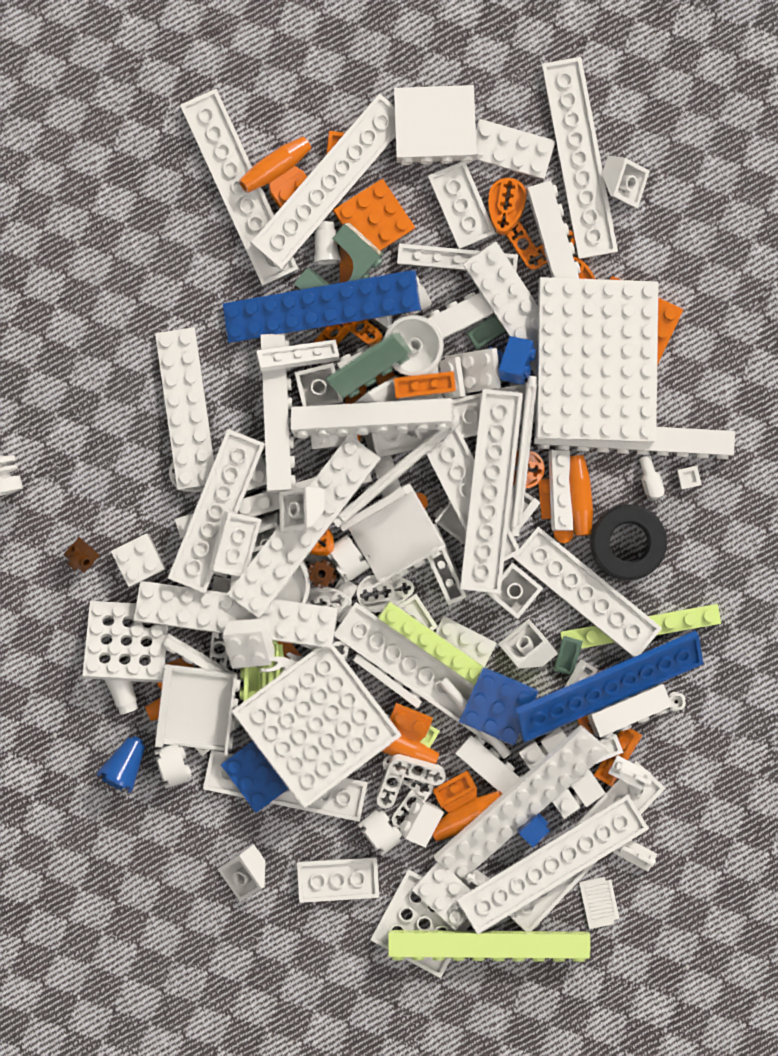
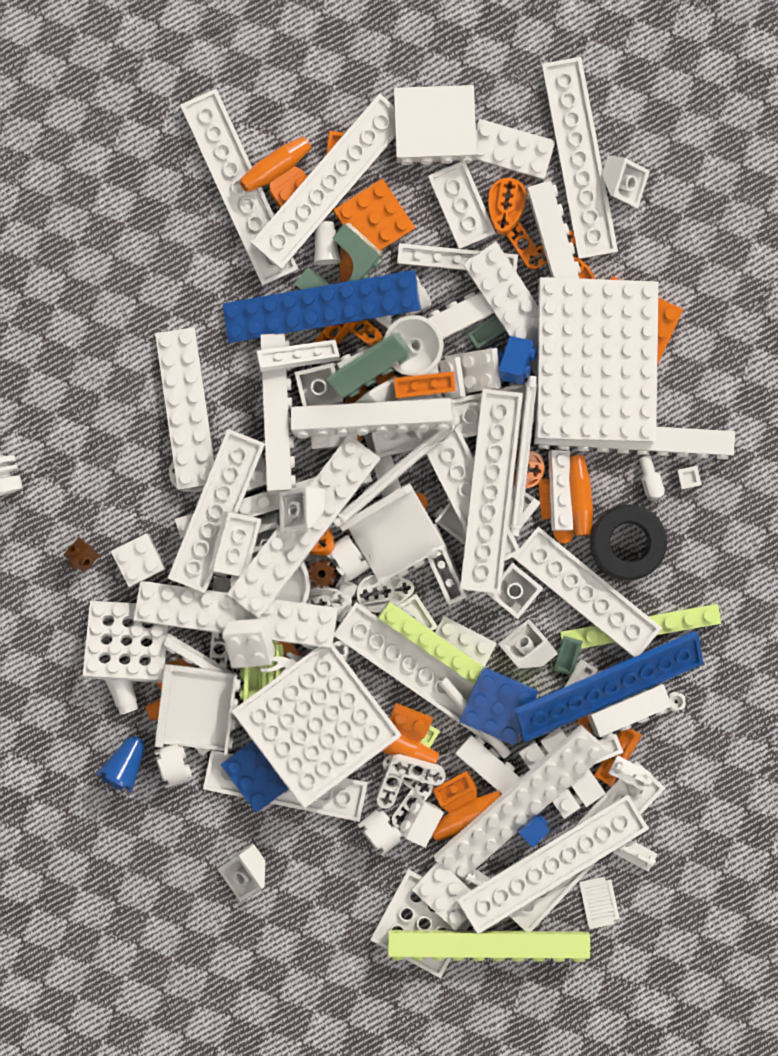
white plate [297,857,379,903] -> none
white plate [353,654,422,708] -> none

